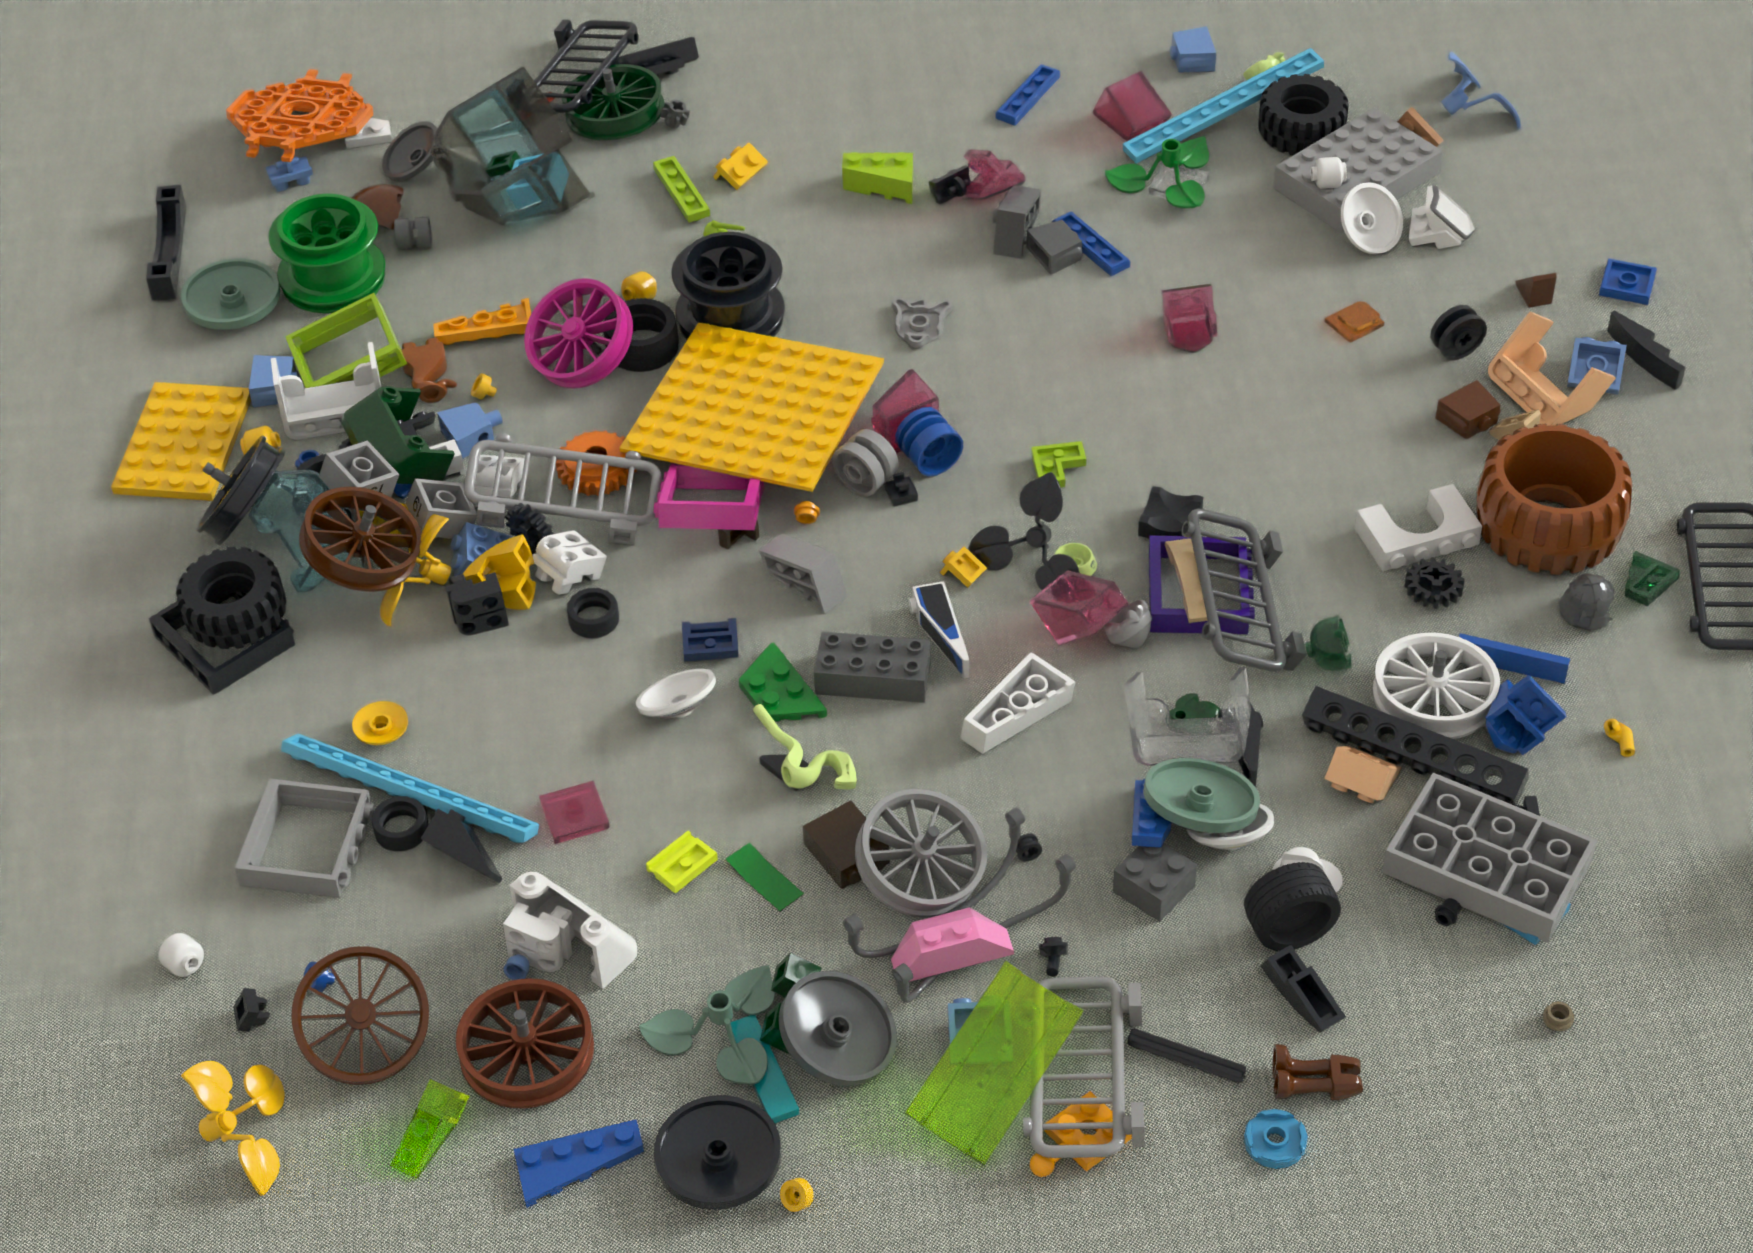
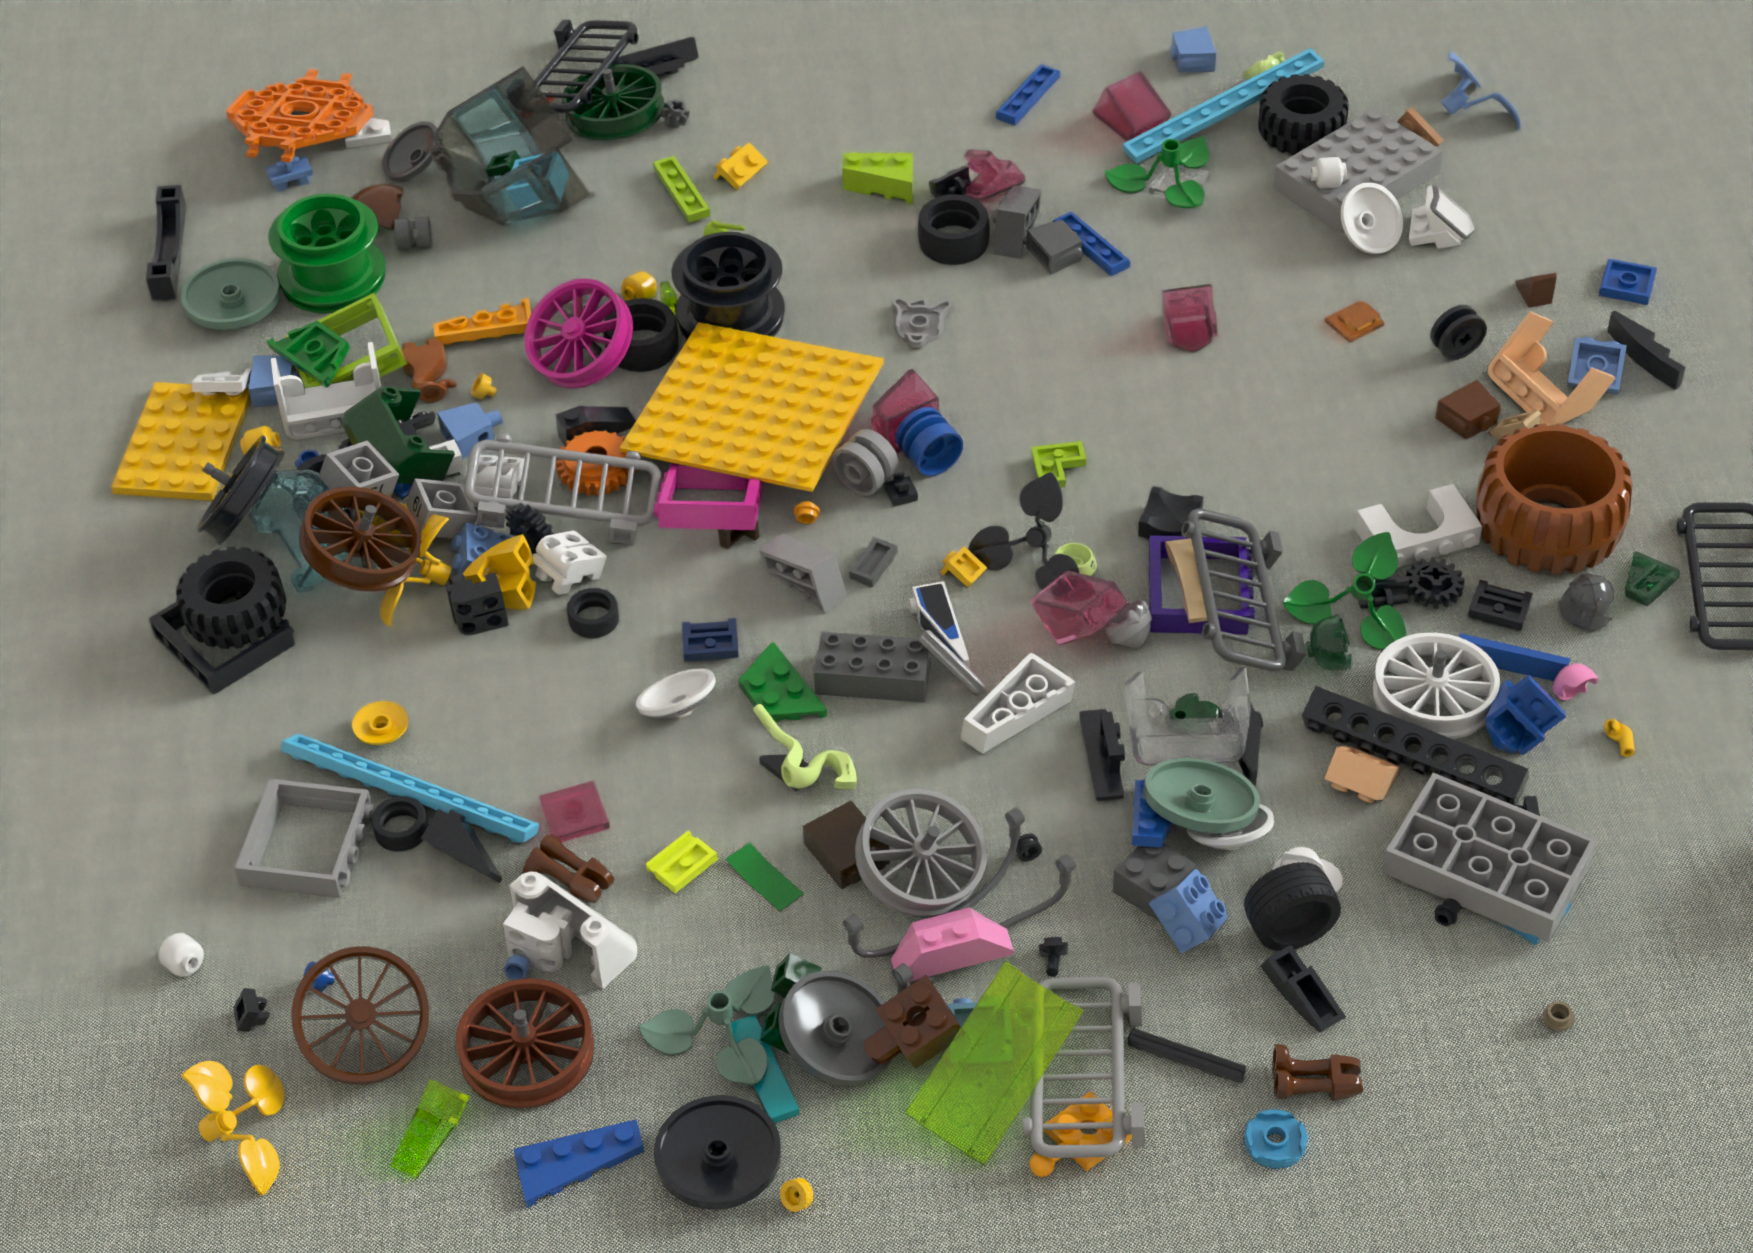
none -> white wing [192,368,252,395]
none -> green wing [266,321,350,388]
none -> reddish brown piece [522,834,614,903]
none -> black slope [555,406,636,447]
none -> clear neon green tile [659,281,677,315]
none -> dark grey tile [849,537,898,587]
none -> reddish brown brick [864,975,966,1069]
none -> black tyre [918,194,990,265]
none -> light grey axle [919,630,985,695]
none -> black bracket [1079,709,1125,801]
none -> medium blue bracket [1149,869,1228,954]
none -> green plant [1283,532,1406,650]
none -> black hips [1359,573,1410,608]
none -> black plate [1468,579,1533,631]
none -> bright pink hair [1553,663,1598,701]

